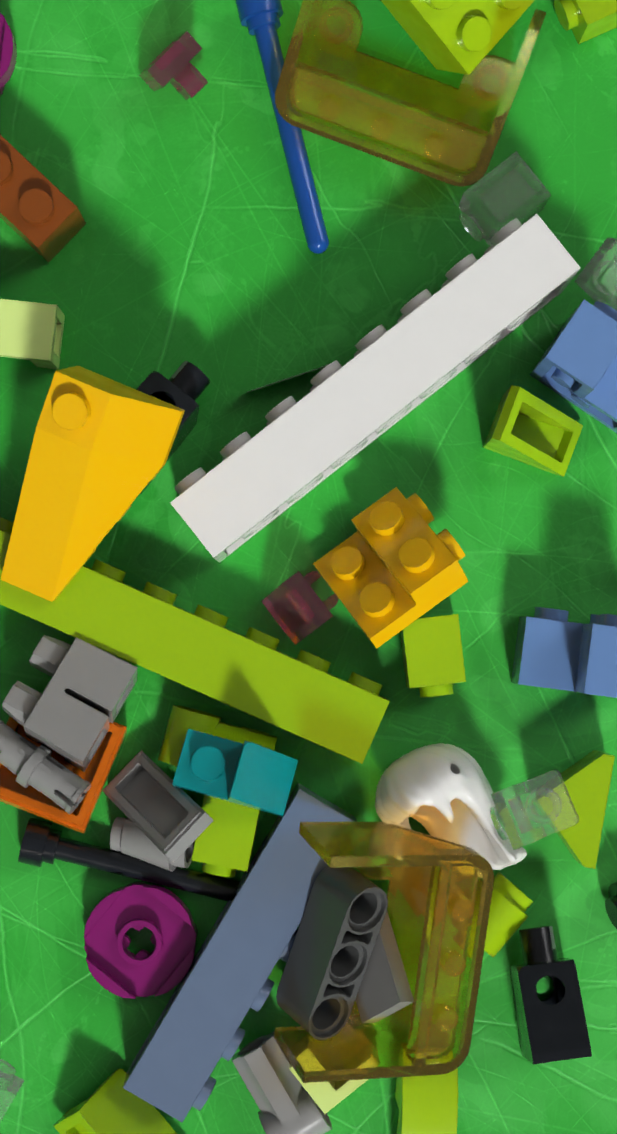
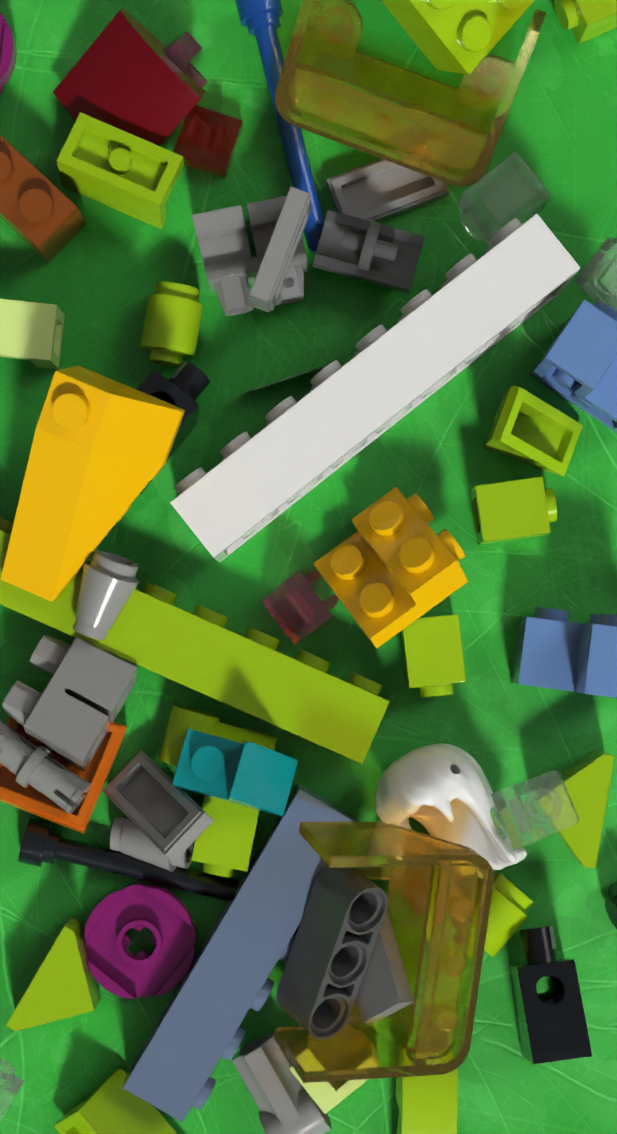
none -> lime slope [6,916,101,1031]
none -> dark red slope [53,7,205,146]
none -> lime panel [56,112,184,229]
none -> light grey cone [73,550,139,640]
none -> lime brick [140,282,203,368]
none -> clear red tile [173,105,243,178]
none -> light grey hips [191,196,307,316]
none -> light grey tile [249,187,311,313]
none -> dark grey hips [313,210,425,293]
none -> light grey tile [326,141,449,223]
none -> lime brick [470,476,557,545]

